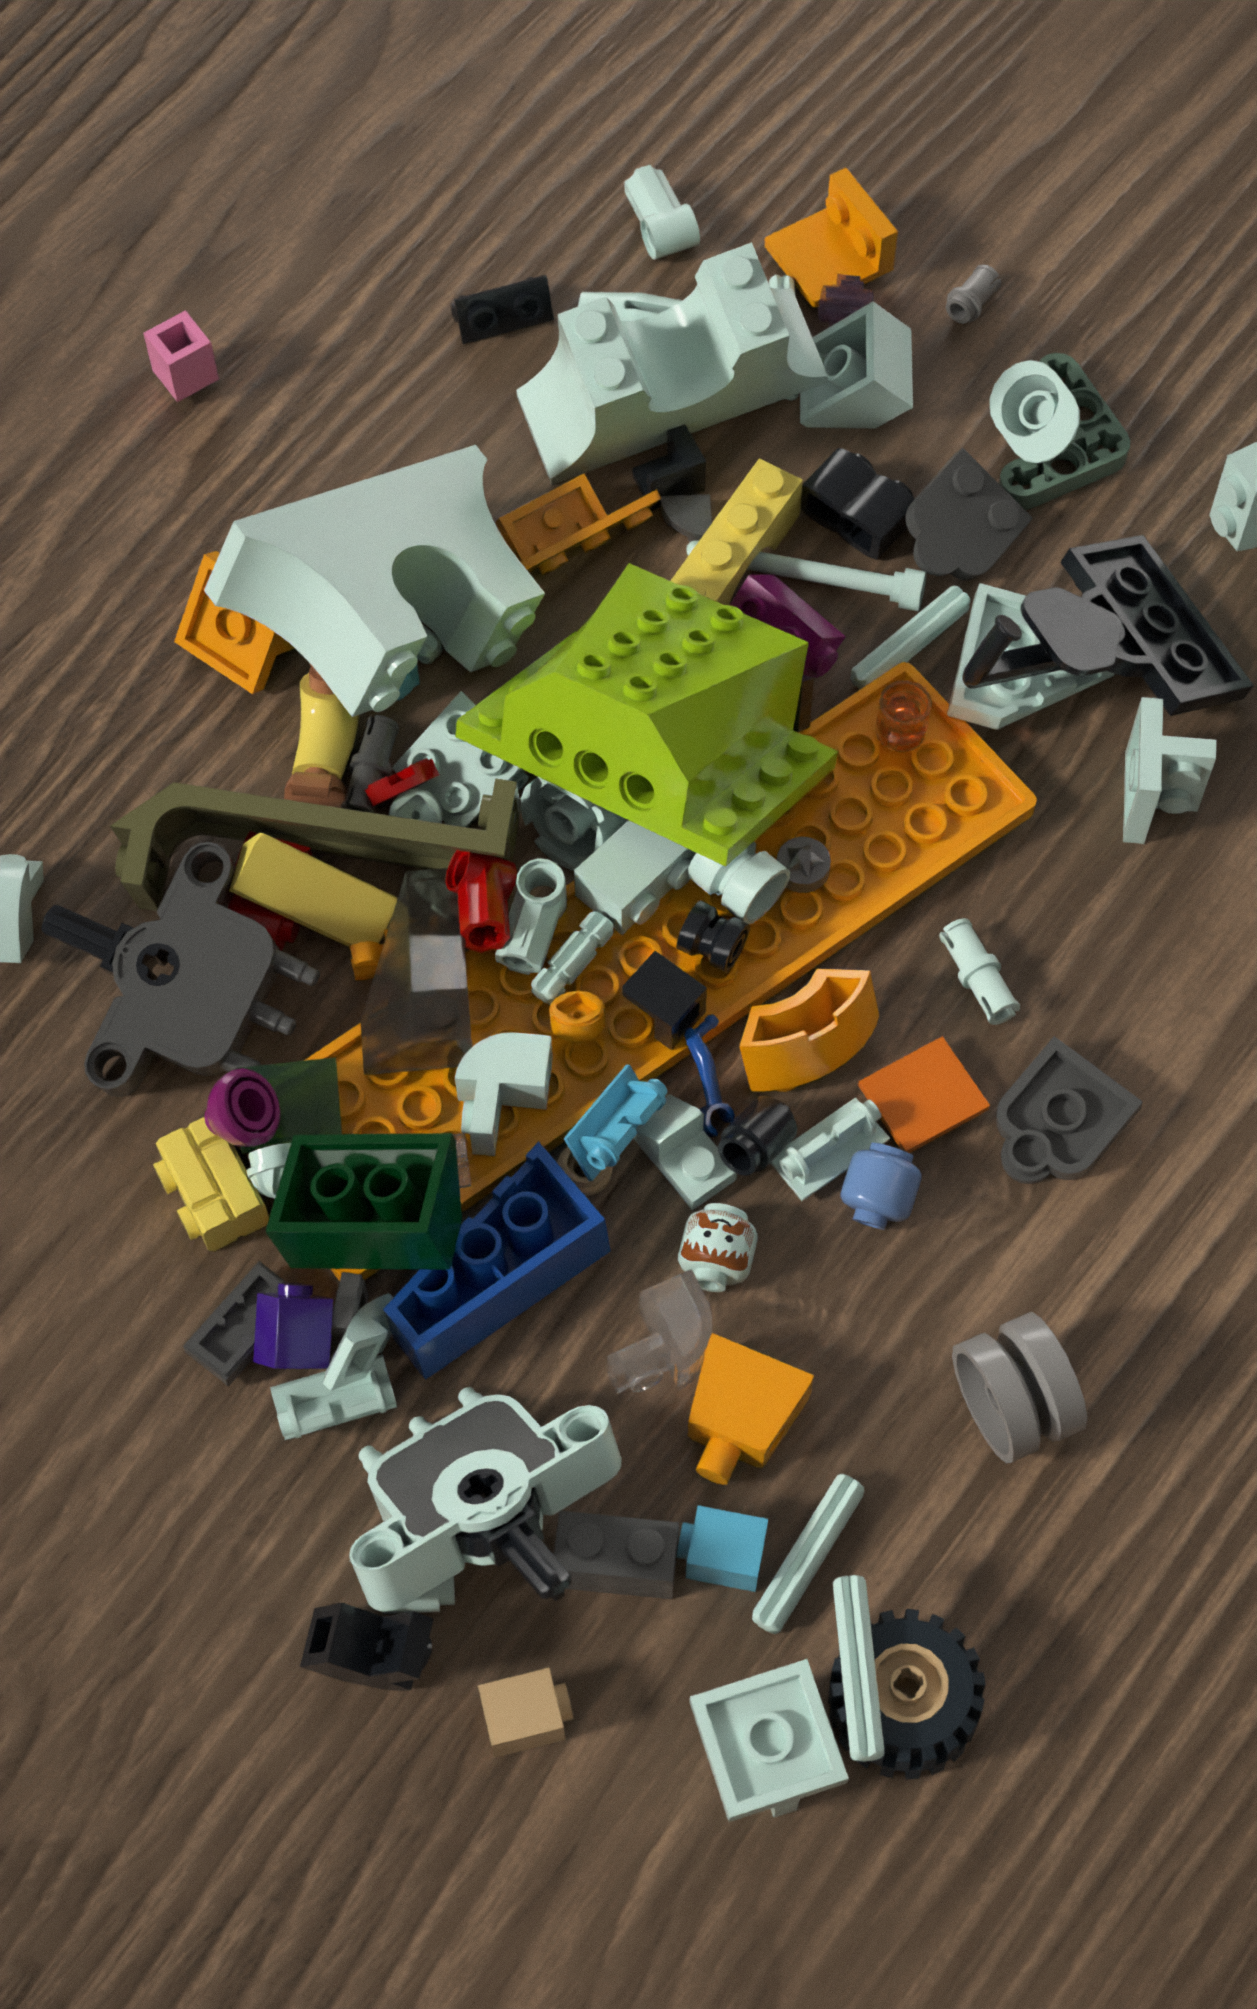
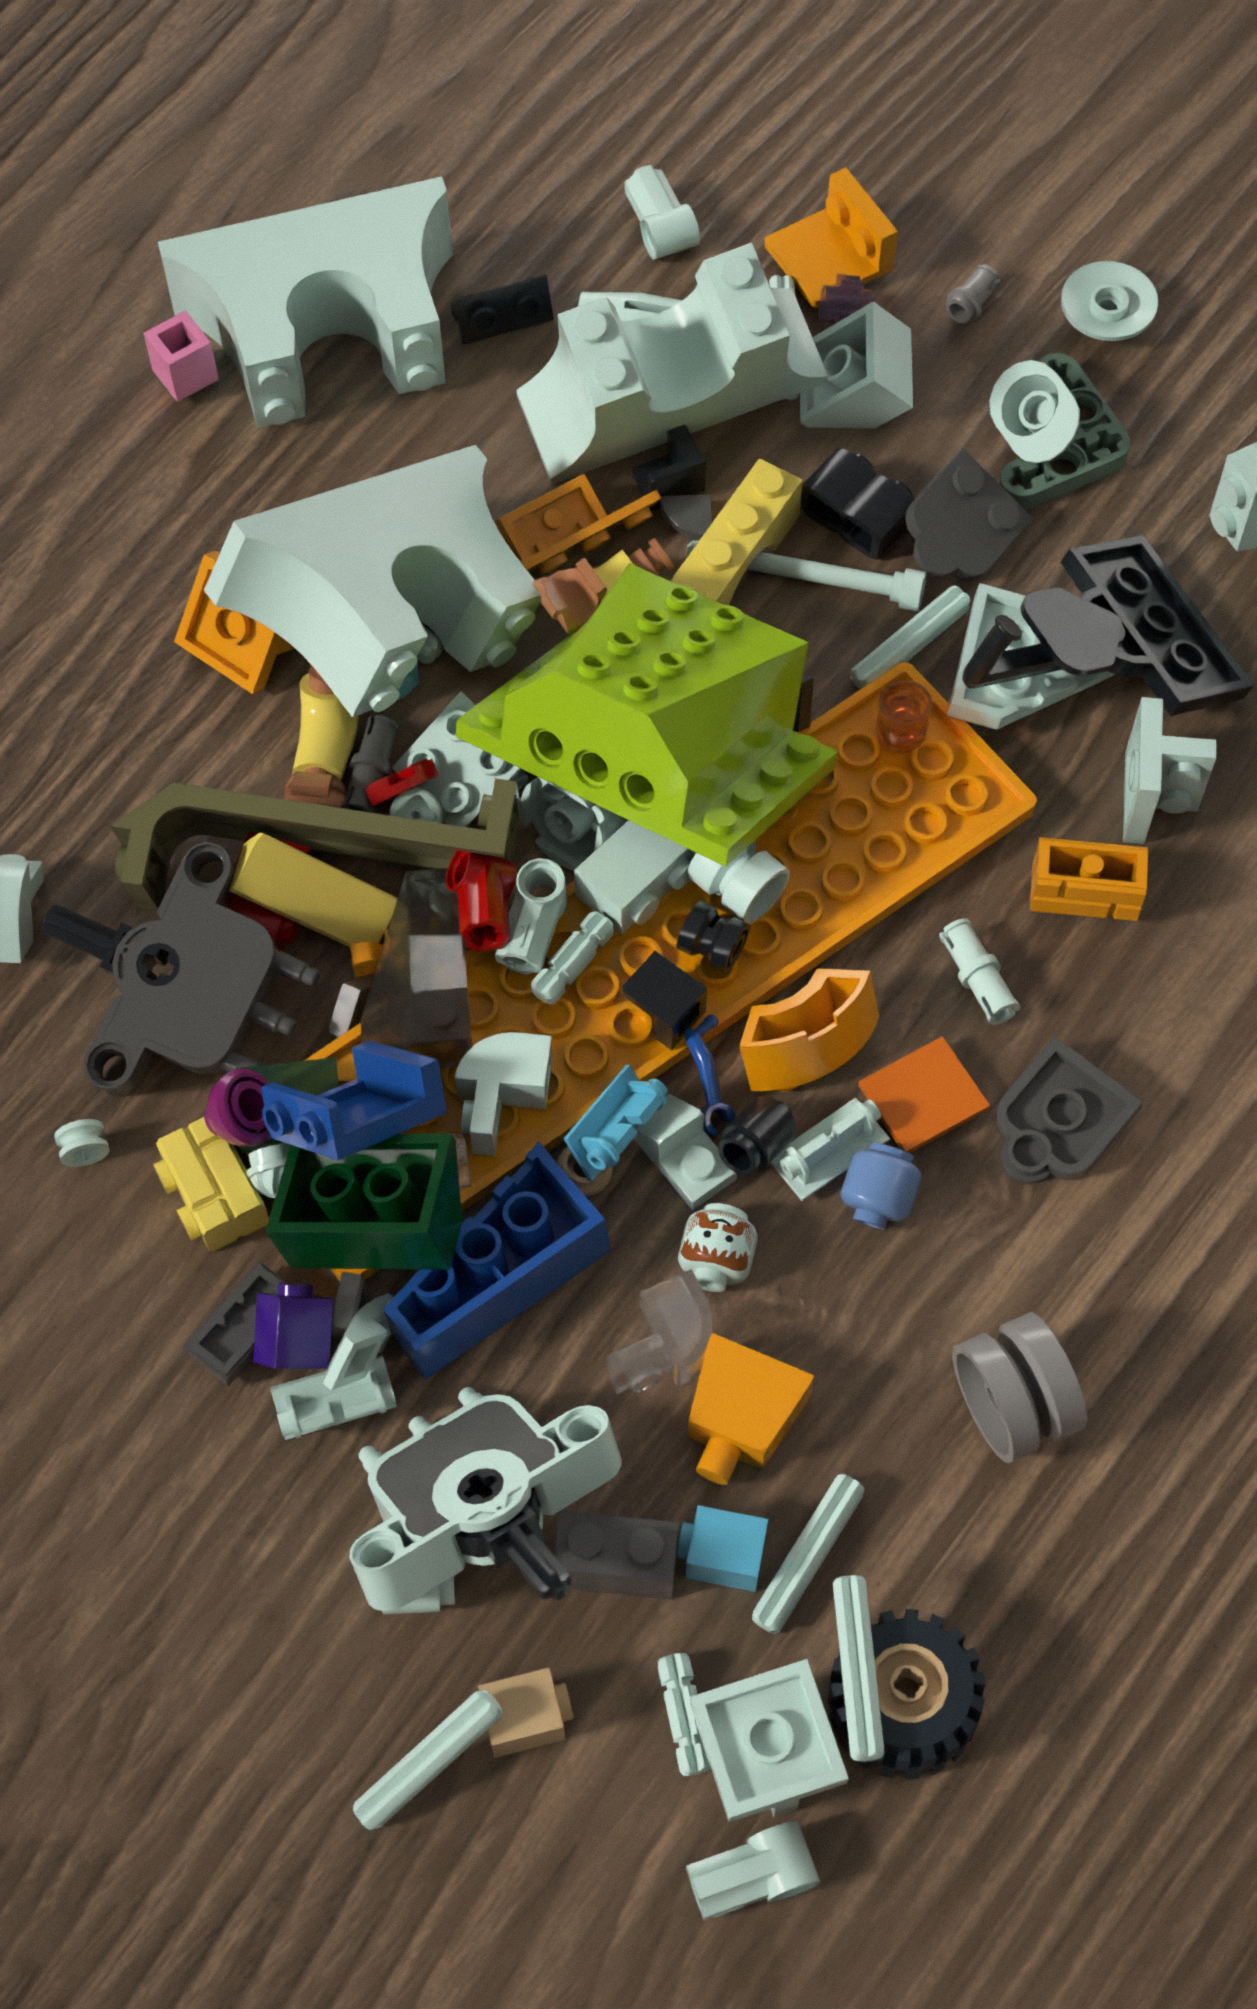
black brick [300,1602,434,1691] -> none
light orange tile [549,991,605,1042] -> none
magenta brick [730,575,846,678] -> none
flat silver tile [777,837,830,893] -> none
none -> light aqua bush [54,1119,110,1167]
none -> light aqua piece [158,176,453,428]
none -> blue panel [261,1040,447,1160]
none -> flat silver tile [329,974,385,1037]
none -> light aqua axle [353,1690,503,1830]
none -> nougat piece [533,538,675,634]
none -> light aqua axle [658,1653,711,1776]
none -> light aqua piece [686,1821,821,1921]
none -> light orange brick [1030,837,1148,921]
none -> light aqua dish [1061,261,1158,341]

